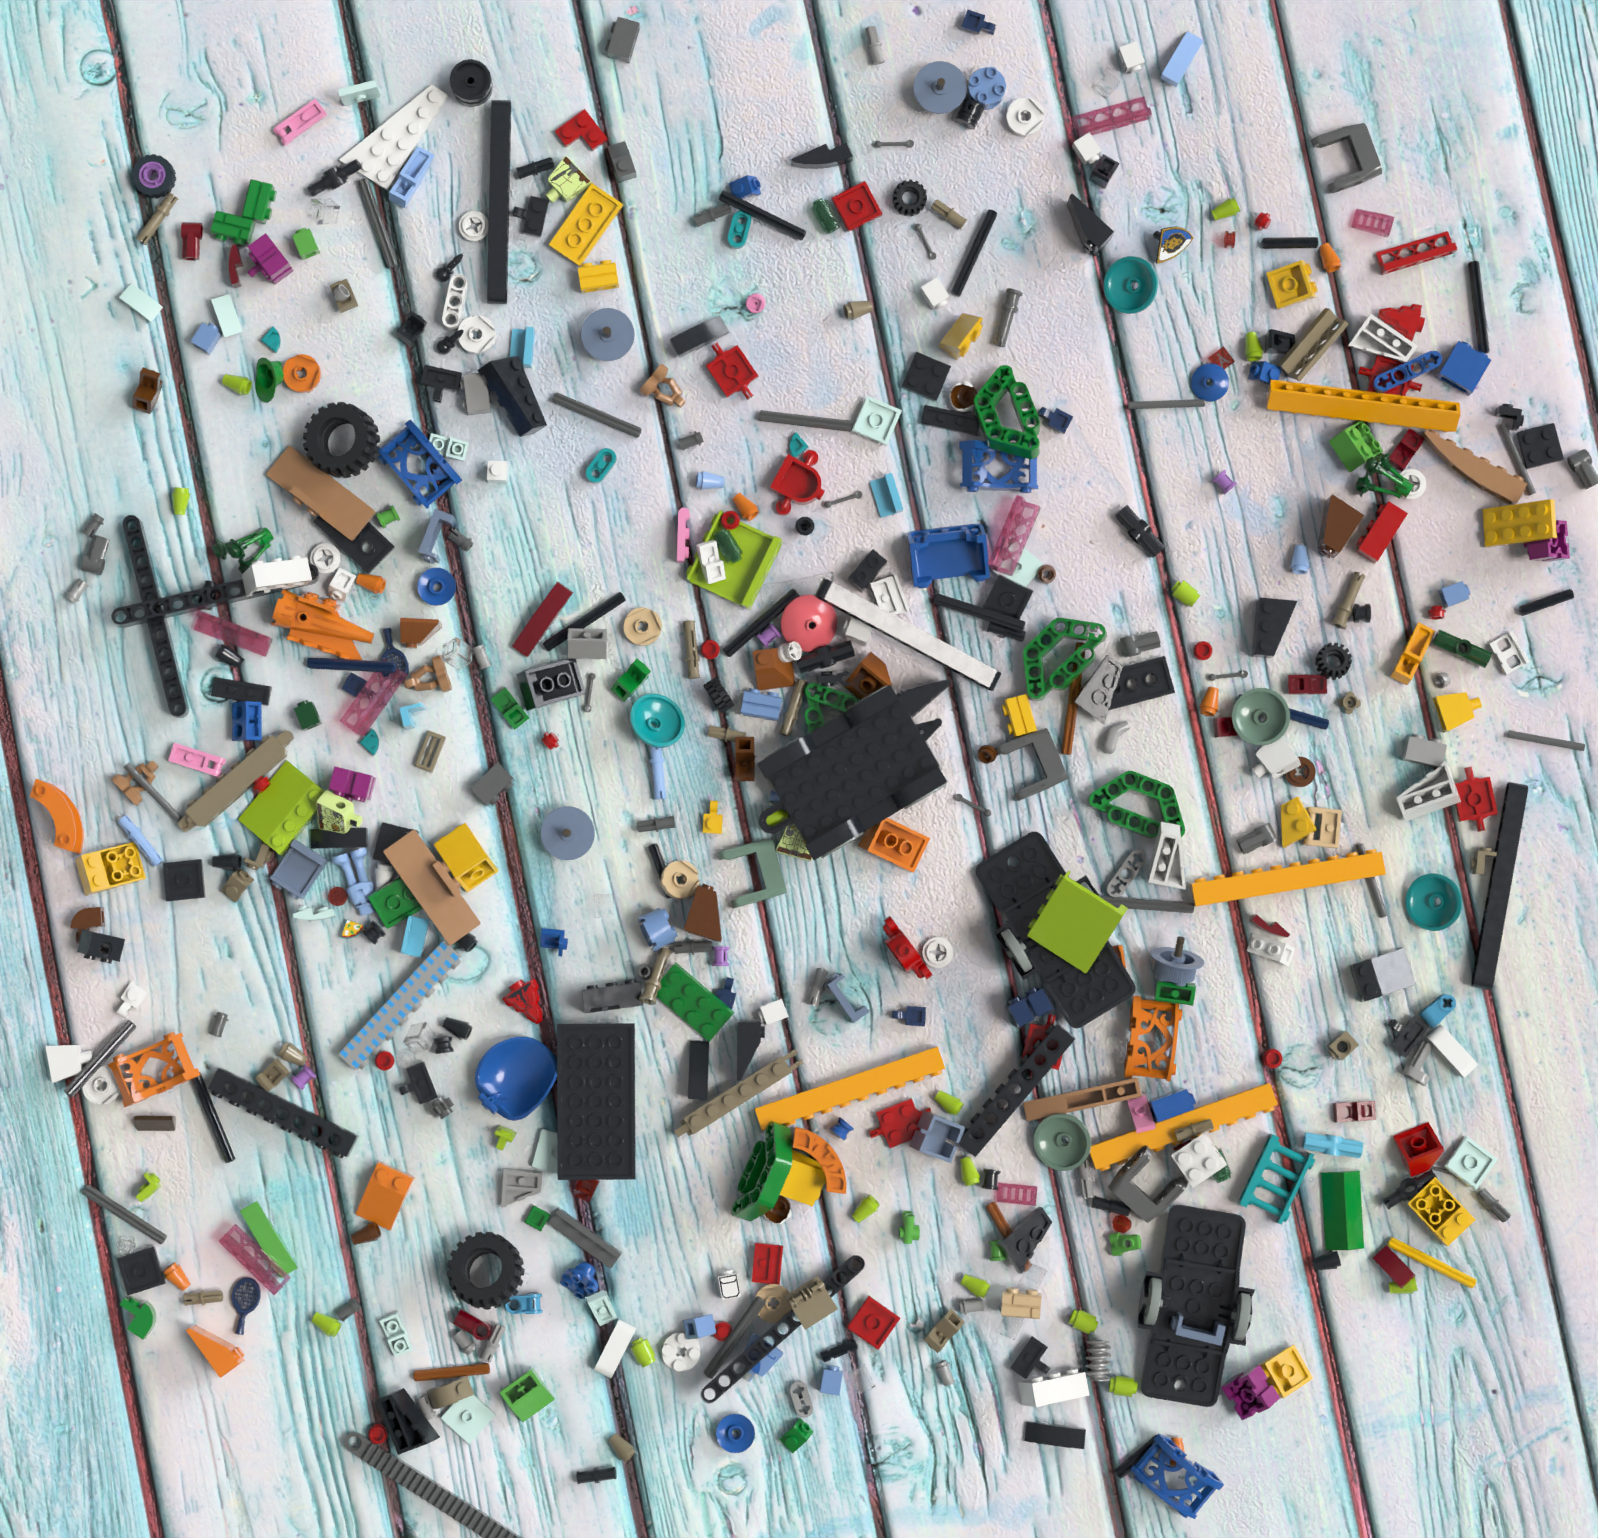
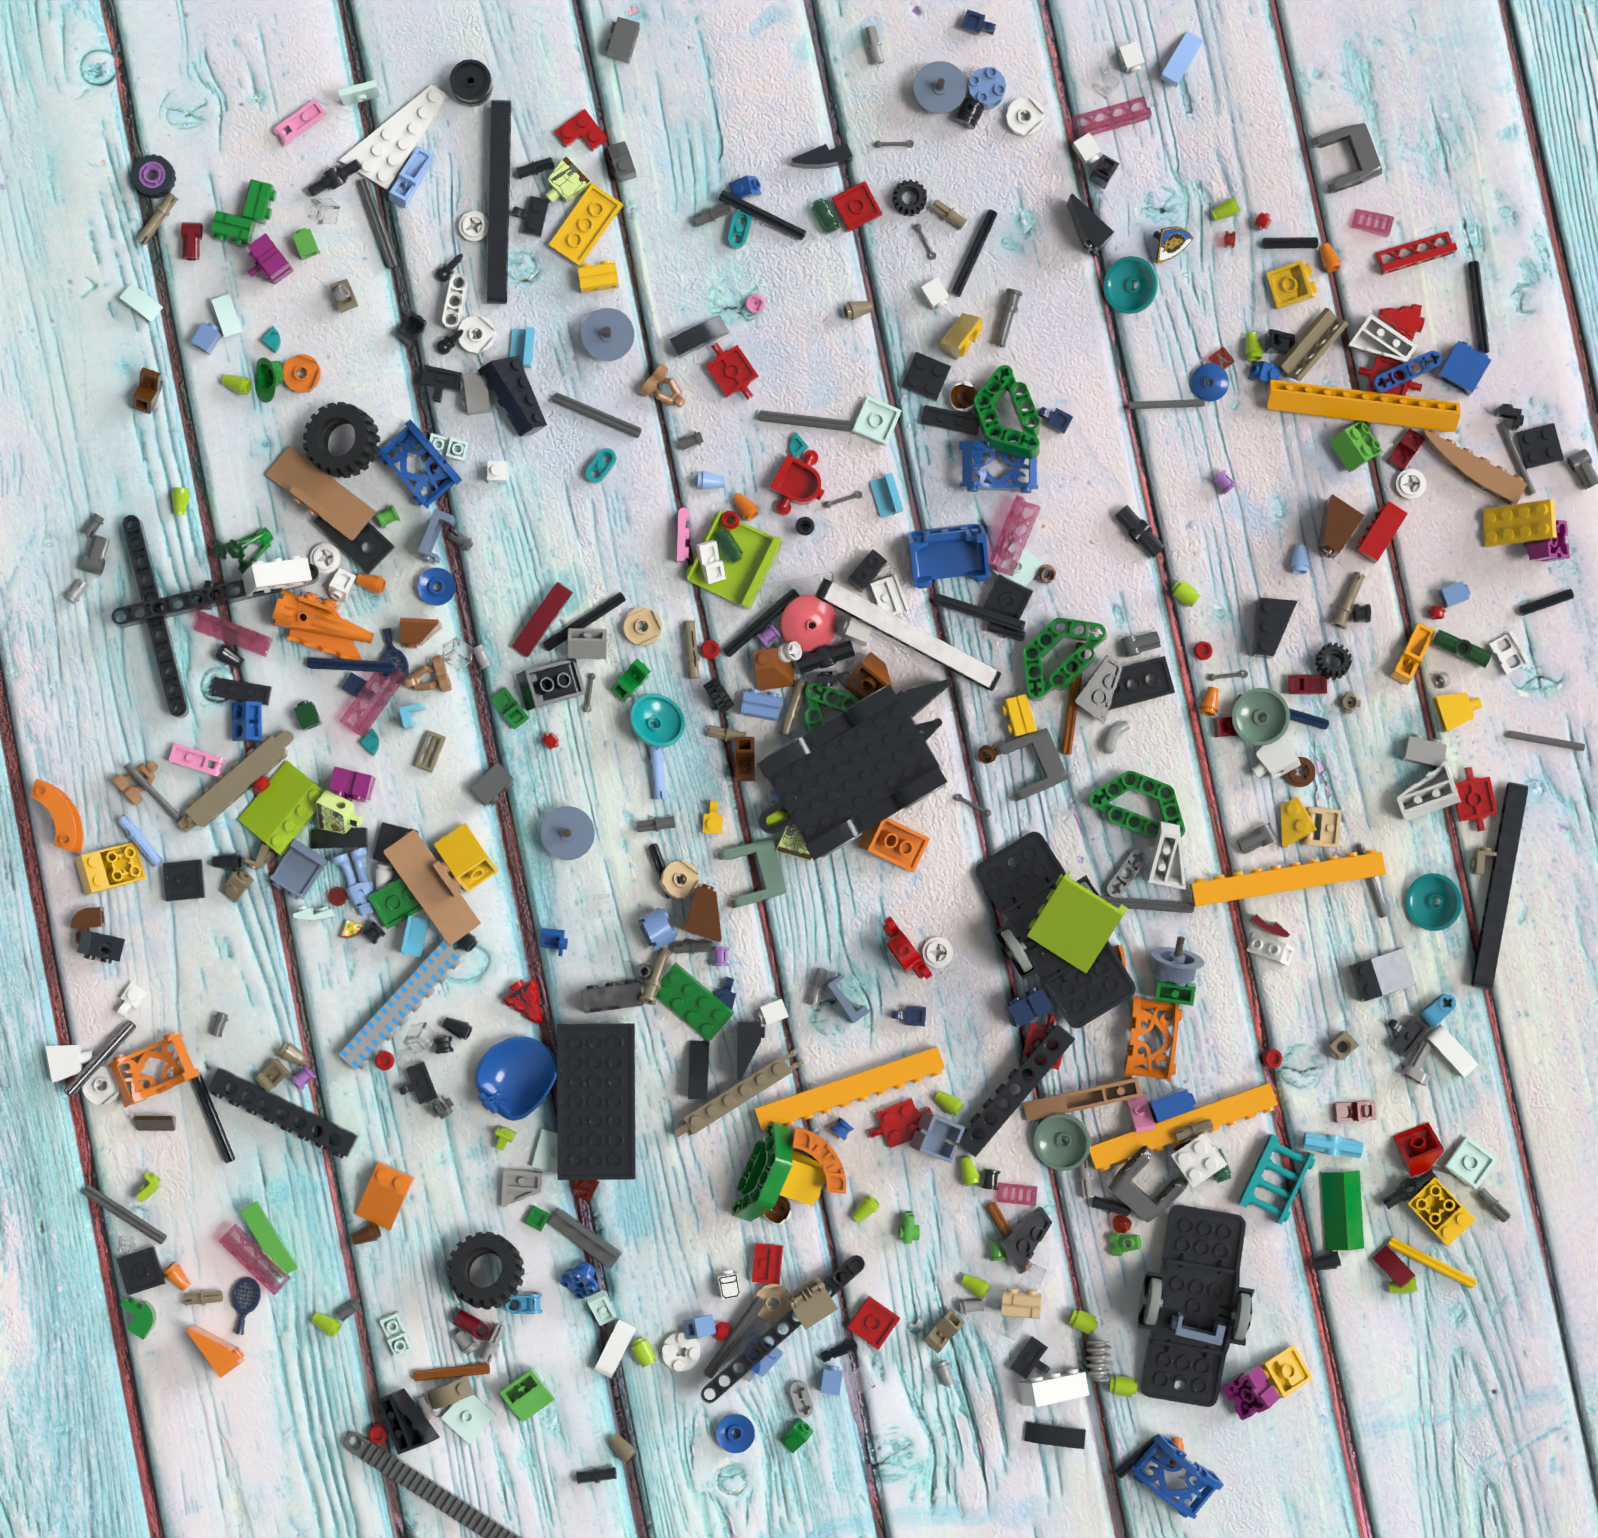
dark red slope [229,244,243,288] -> none
plant [1356,453,1413,498] -> none

